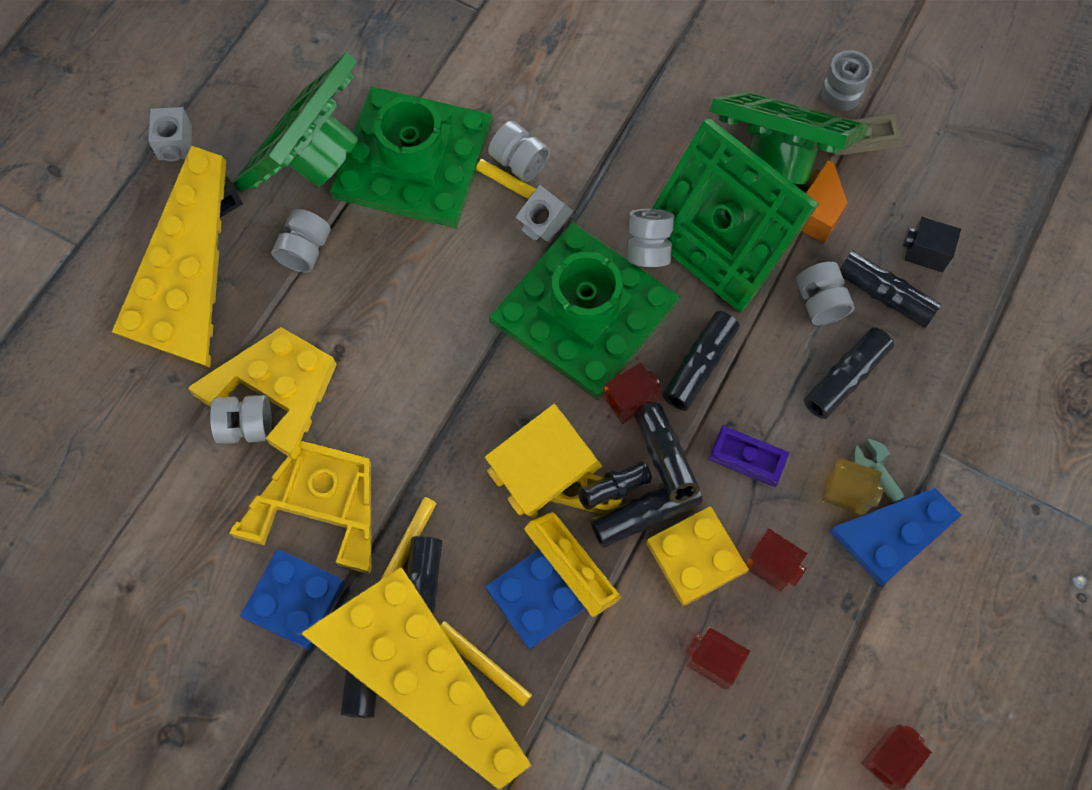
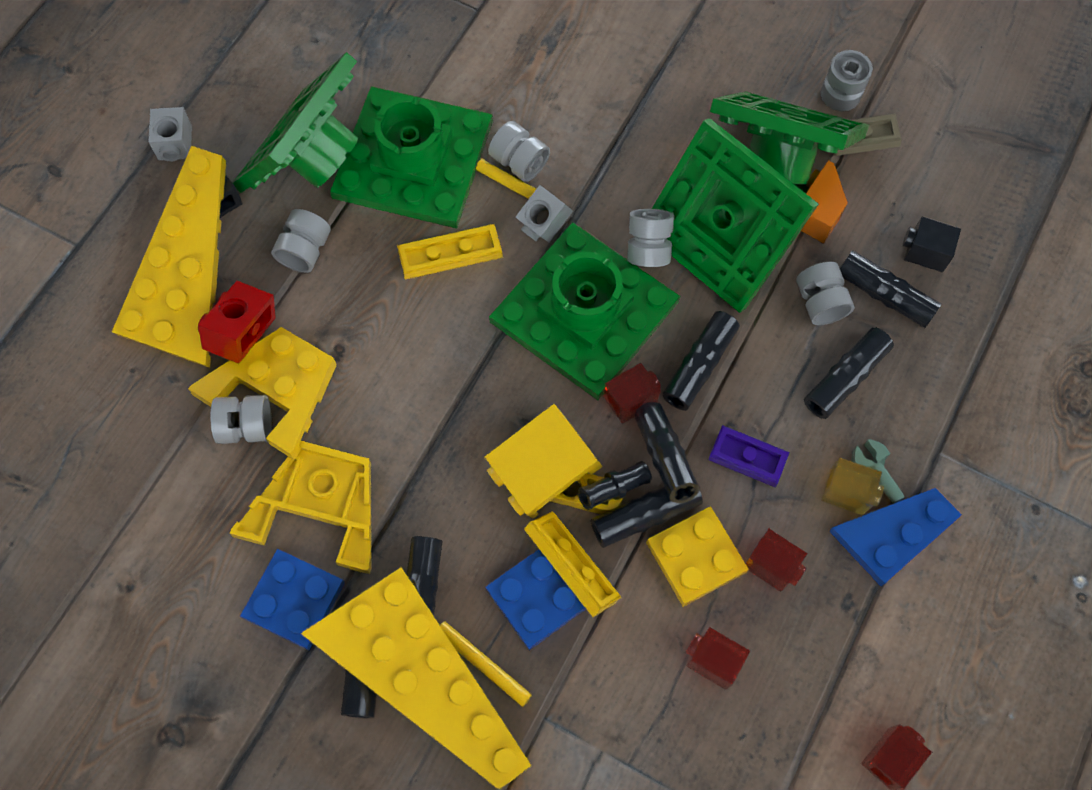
yellow bar [380,497,437,581] -> none
none -> red brick [198,281,276,364]
none -> yellow tile [397,224,503,280]

